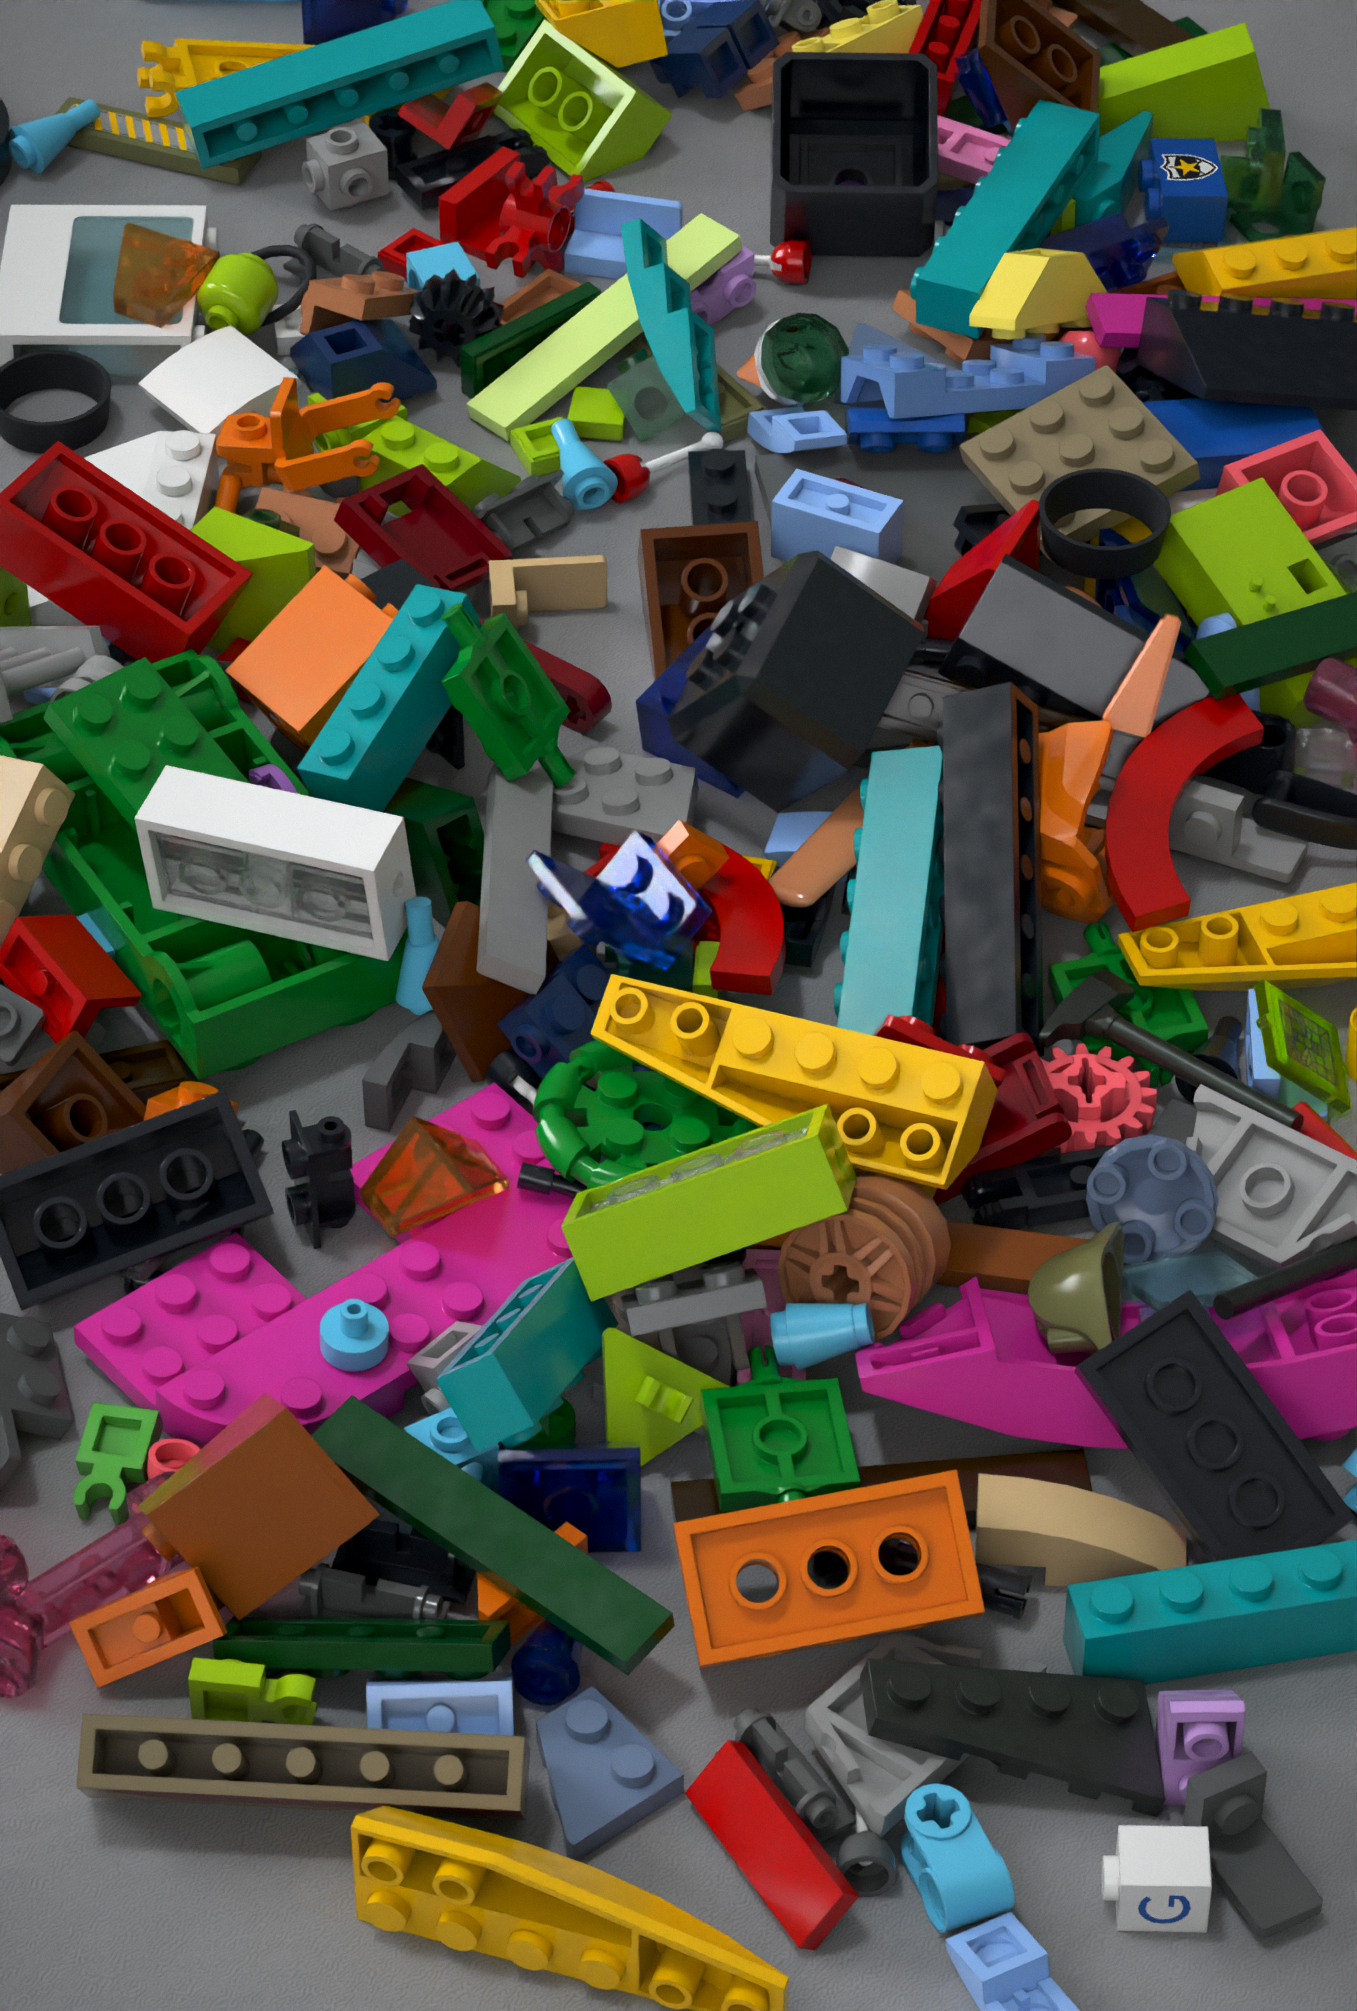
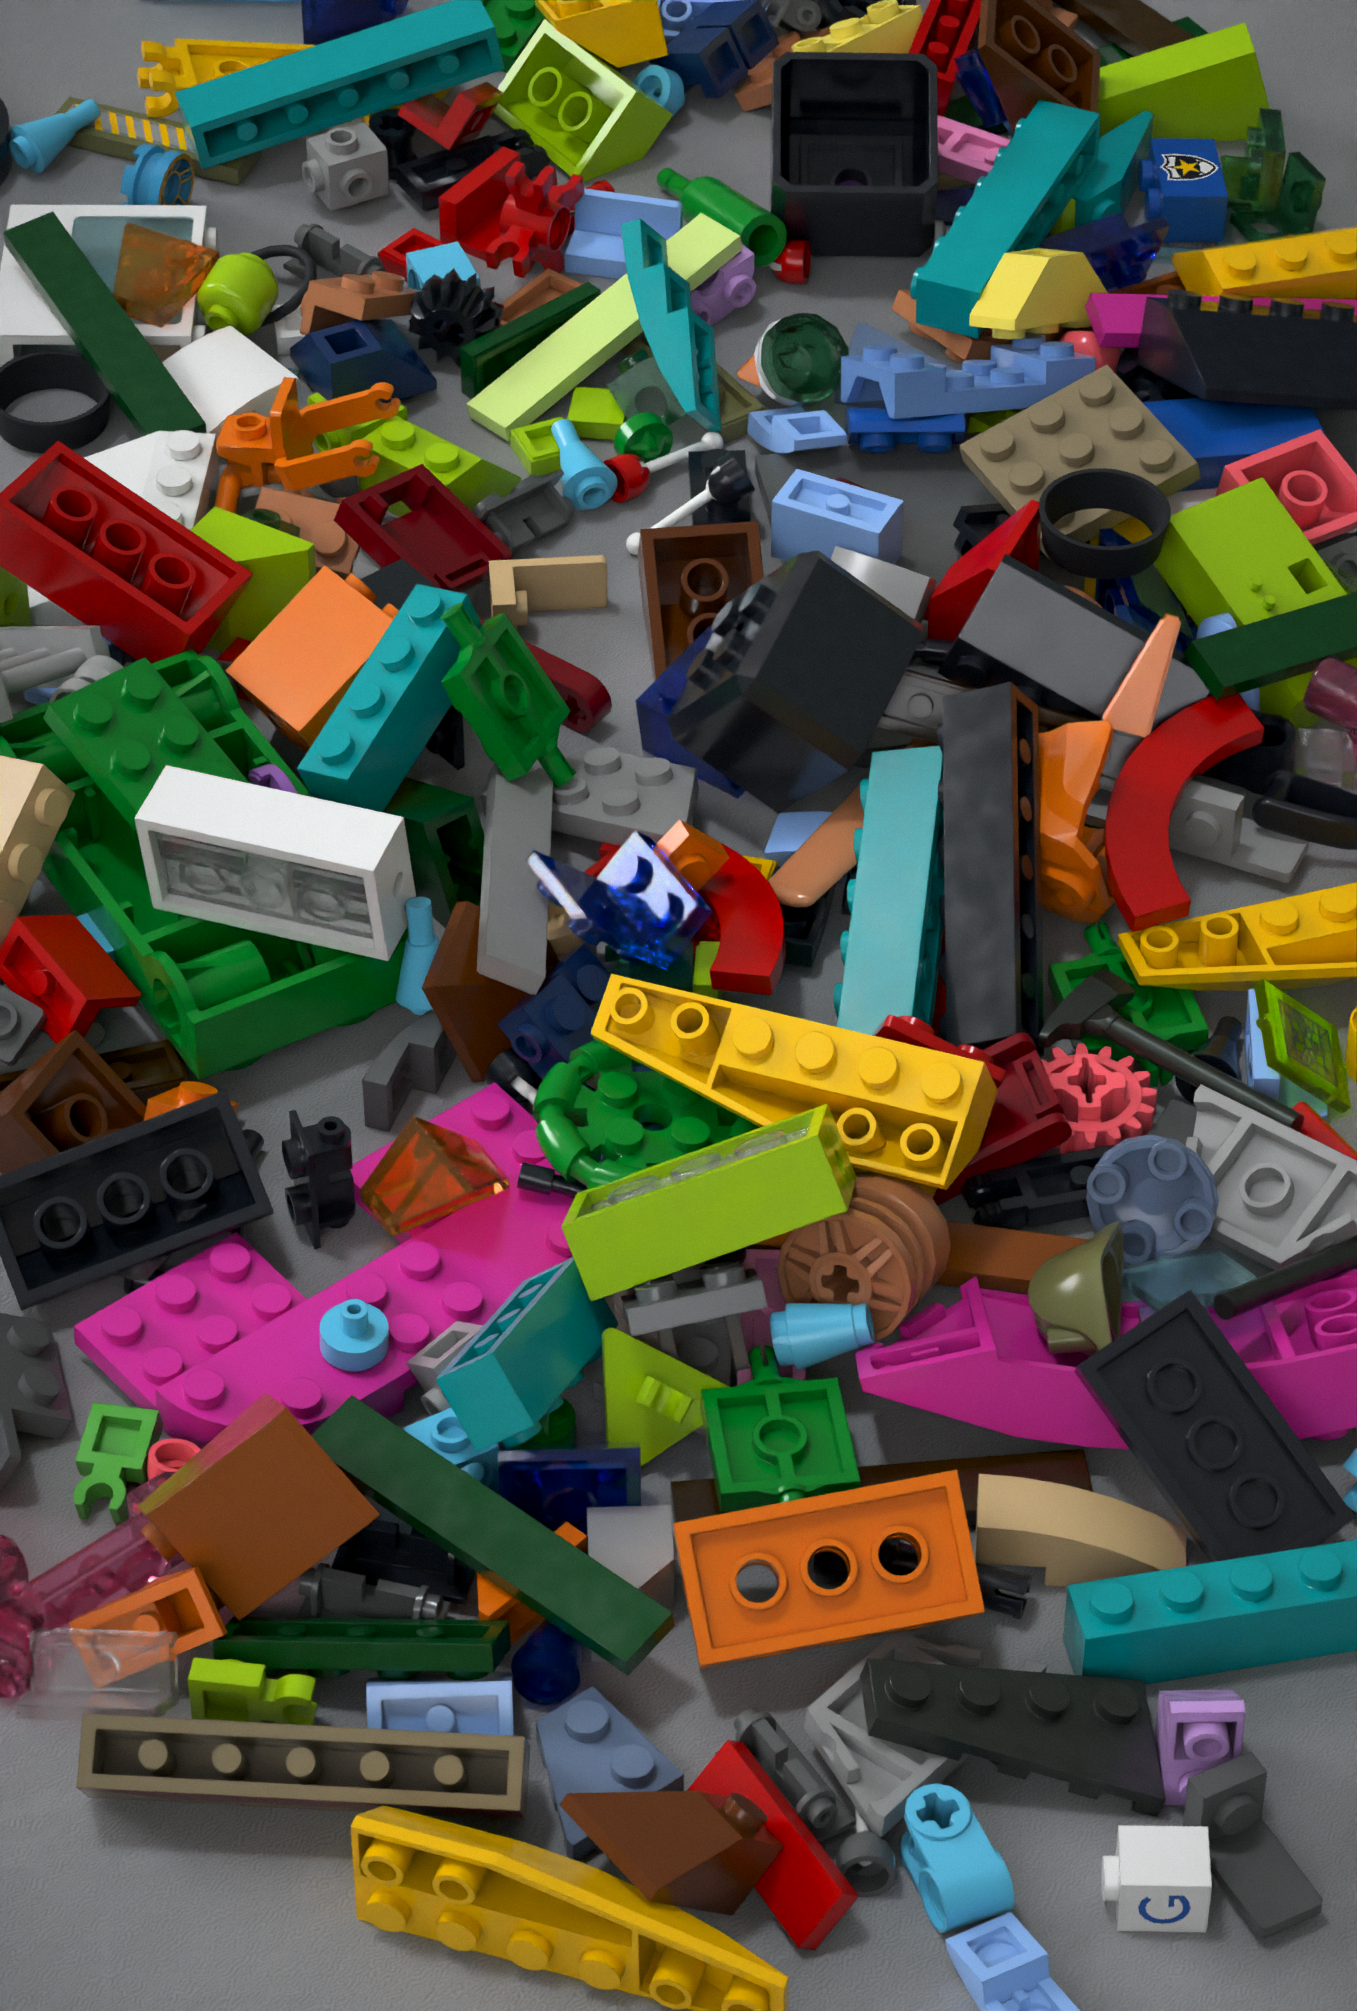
none -> dark green tile [3,211,207,437]
none -> clear panel [15,1628,179,1721]
none -> dark azure wheel [120,143,195,227]
none -> reddish brown slope [559,1791,784,1916]
none -> light grey slope [587,1505,682,1662]
none -> green tile [614,412,673,463]
none -> black hinge [626,452,755,555]
none -> medium azure tile [633,65,685,116]
none -> green piece [657,168,787,266]

